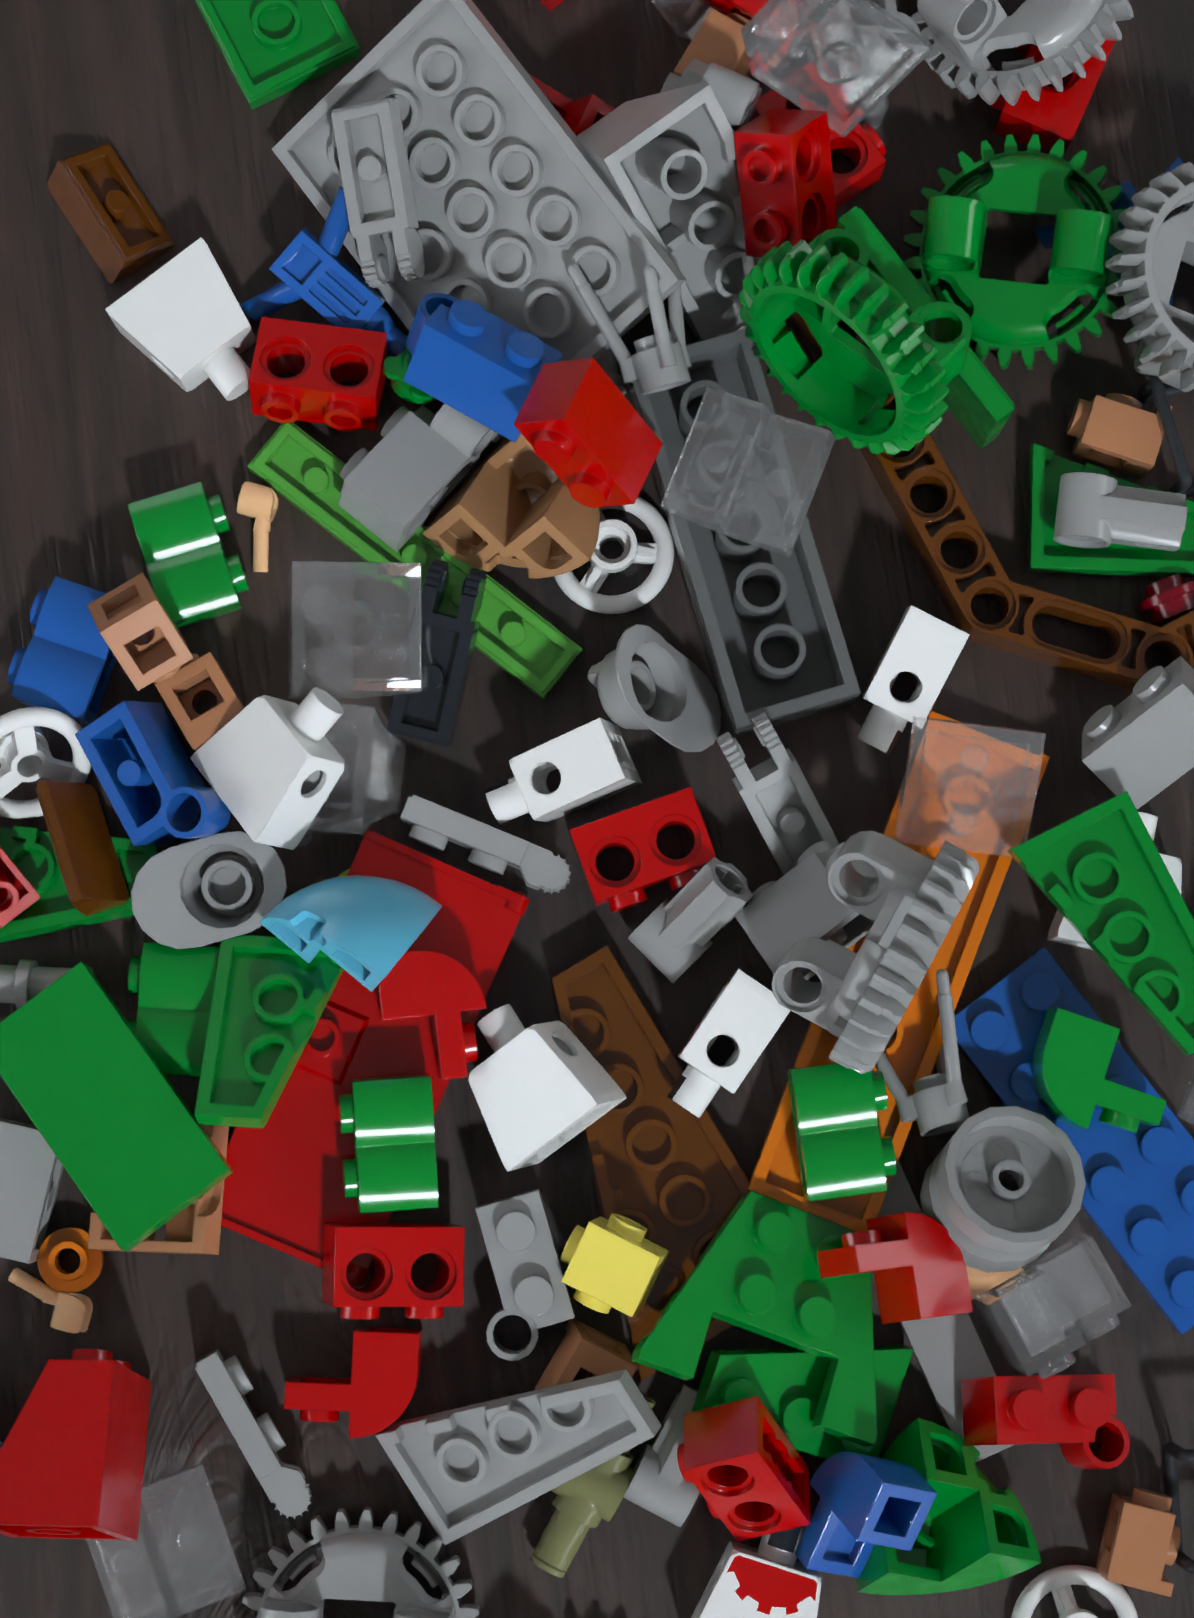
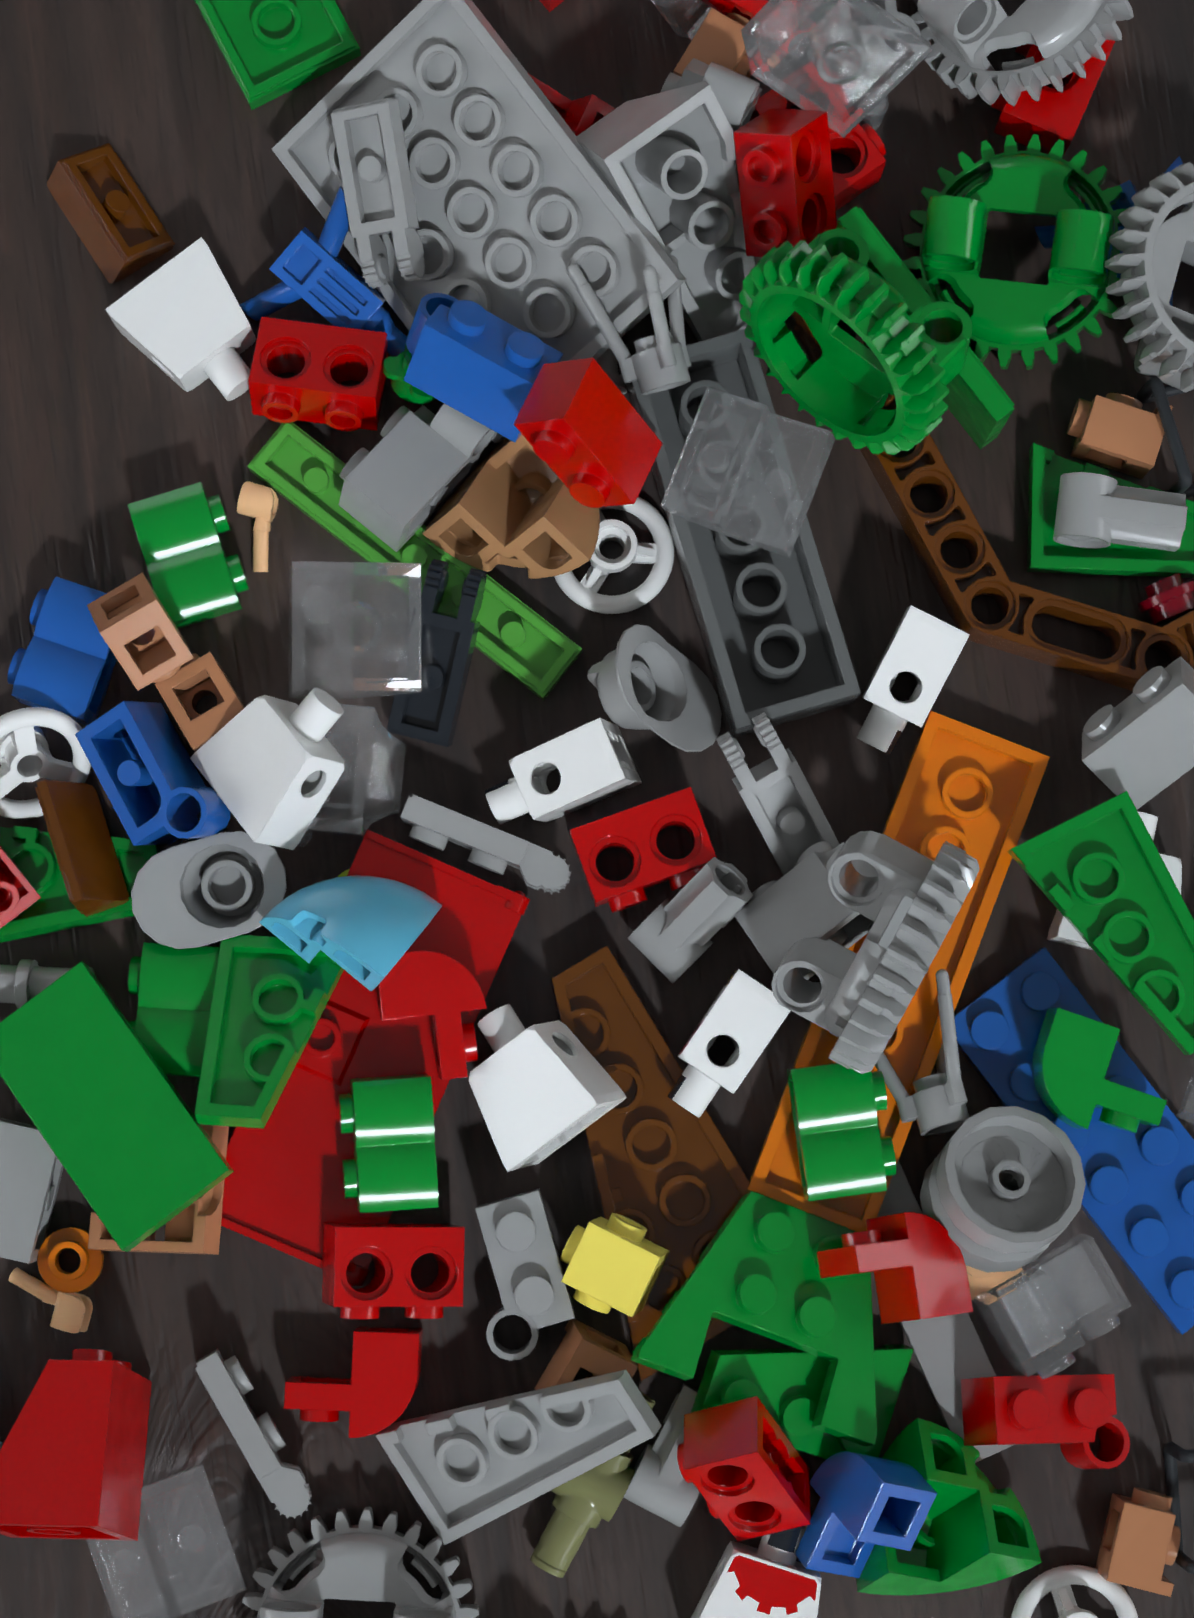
clear slope [894,716,1046,857] -> none

